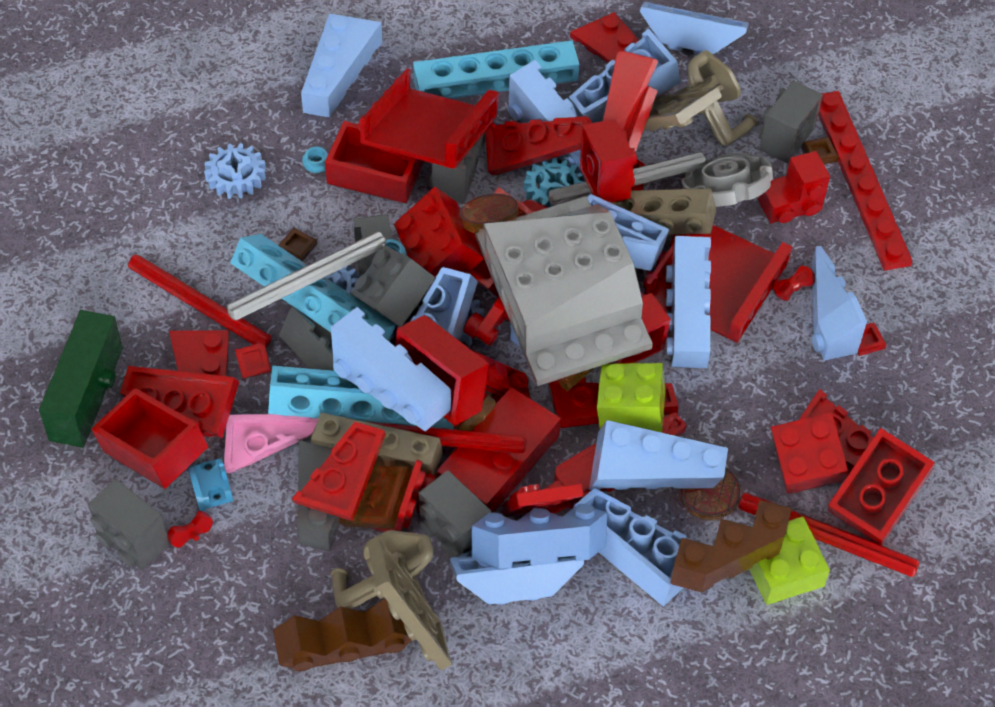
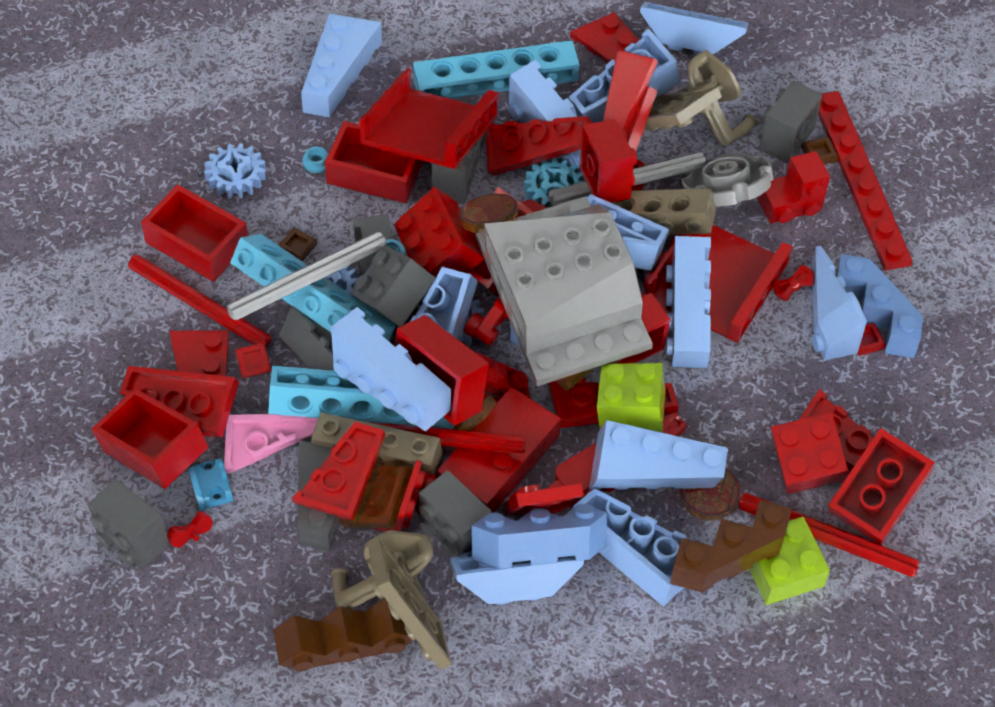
dark green brick [39,309,123,448] -> none
none -> red piece [141,184,248,282]
none -> medium blue brick [835,254,923,358]

